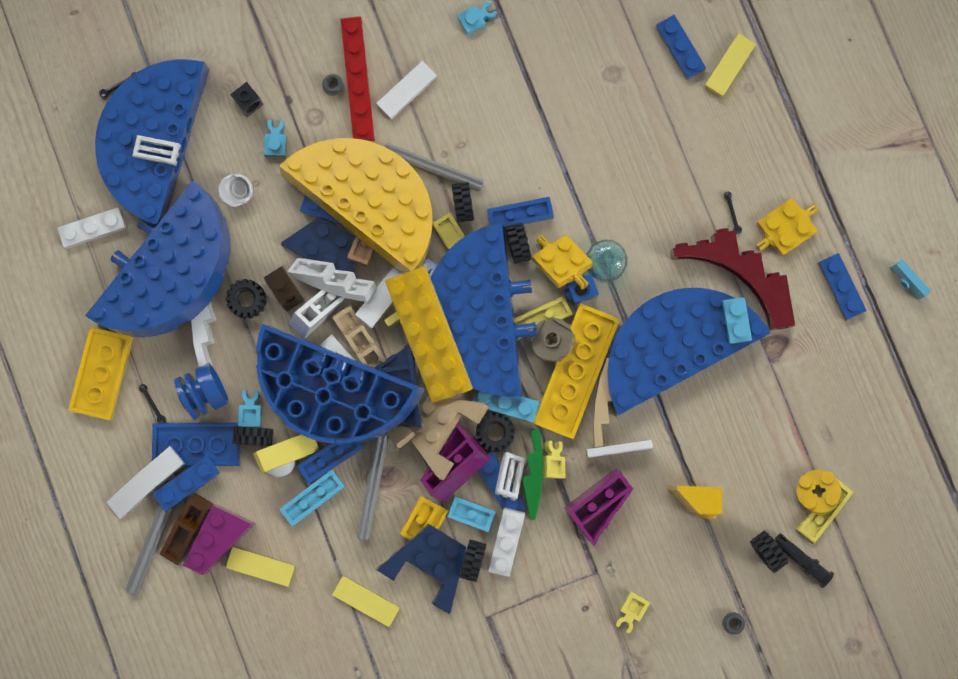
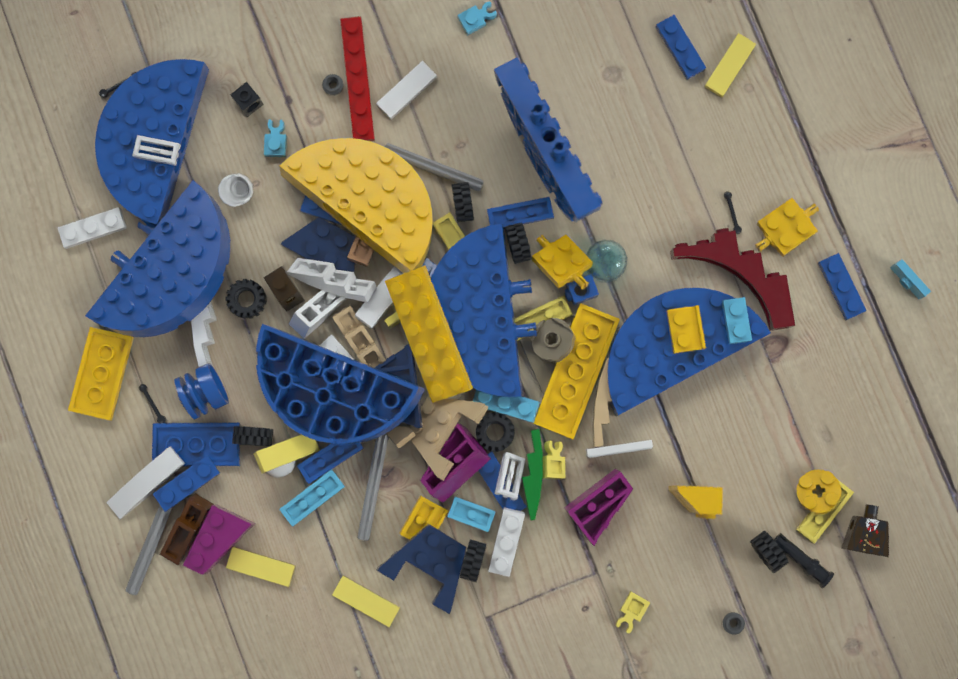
medium azure plate [238,390,262,427] -> none
none -> blue brick [494,57,603,223]
none -> yellow plate [666,305,706,354]
none -> dark brown torso [842,504,889,557]

